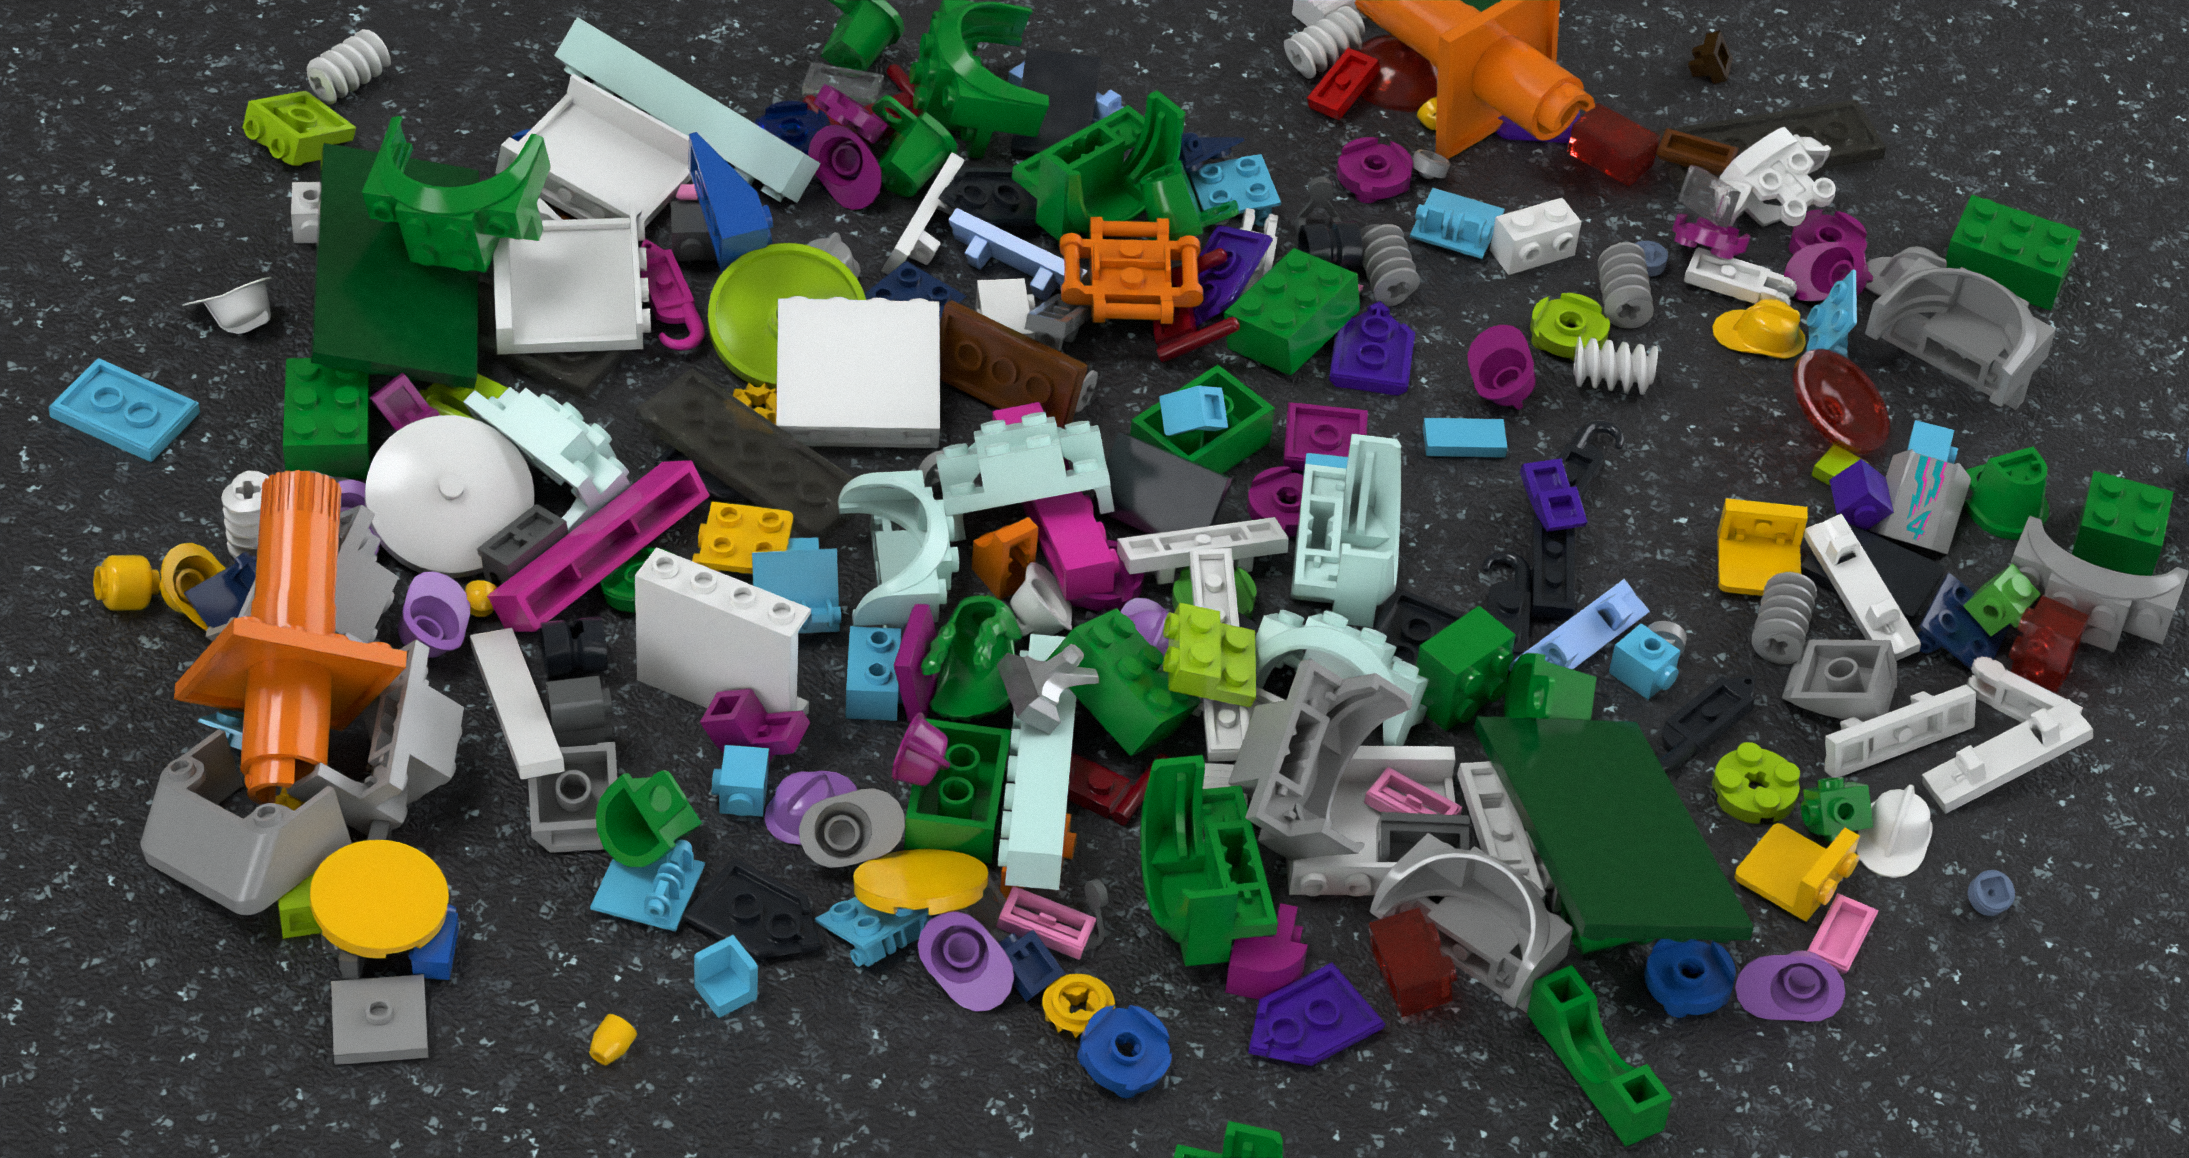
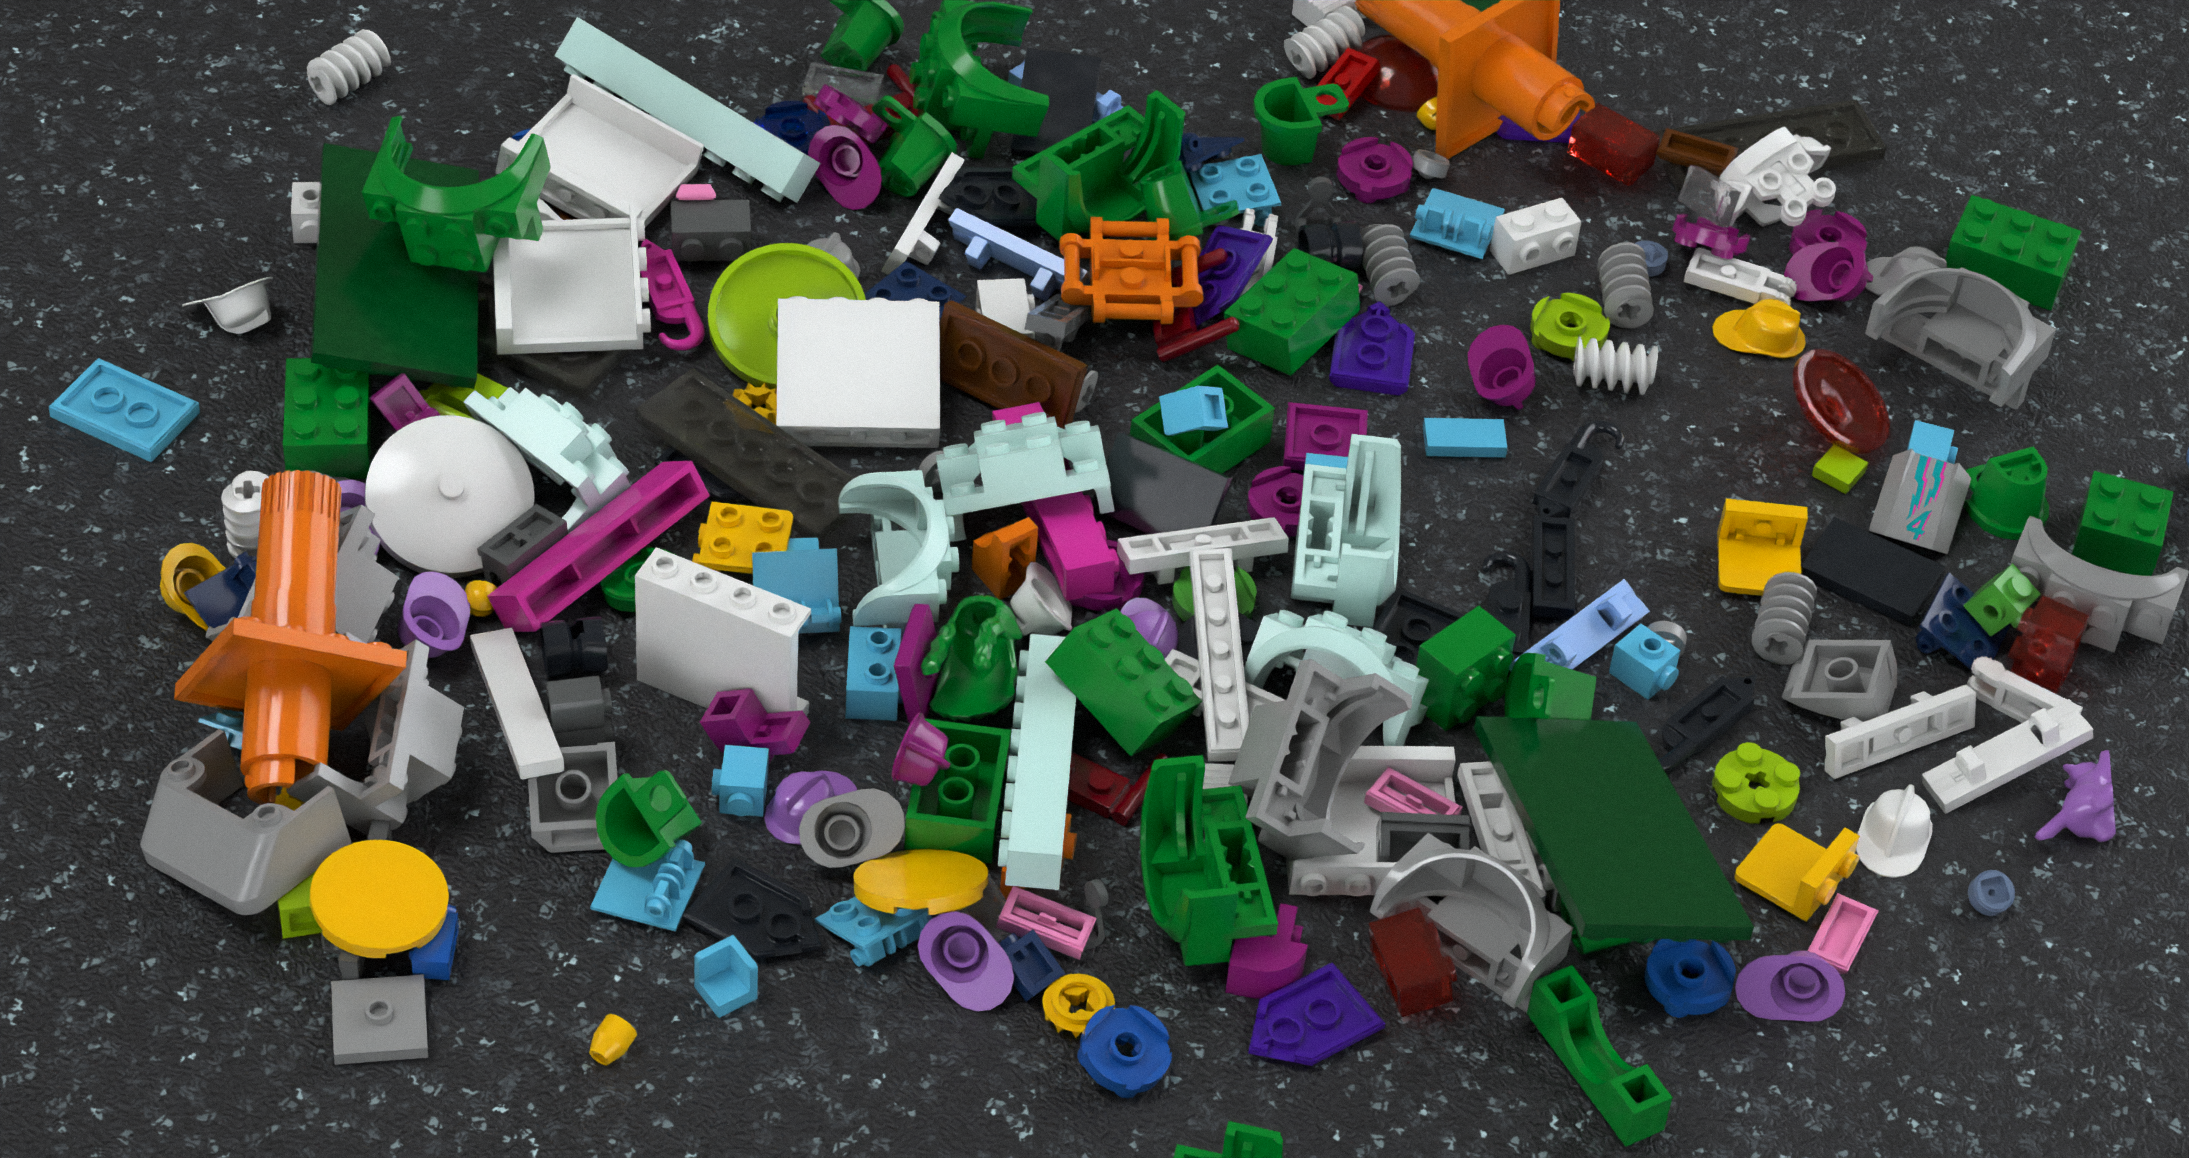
yellow head [93,555,160,611] -> none
lime plate [242,91,356,166] -> none
blue slope [688,132,773,272] -> none
piece [997,644,1099,734] -> none
lime plate [1163,603,1256,708] -> none
dark purple slope [1519,458,1588,532] -> none
dark brown tile [1688,30,1733,84] -> none
green brick [1801,777,1873,841] -> none
white hinge [1804,514,1921,661] -> none
medium azure hinge [1807,269,1857,372] -> none
dark purple brick [1829,459,1894,531] -> none
none -> green container [1253,77,1349,165]
none -> medium lavender animal [2035,750,2116,842]

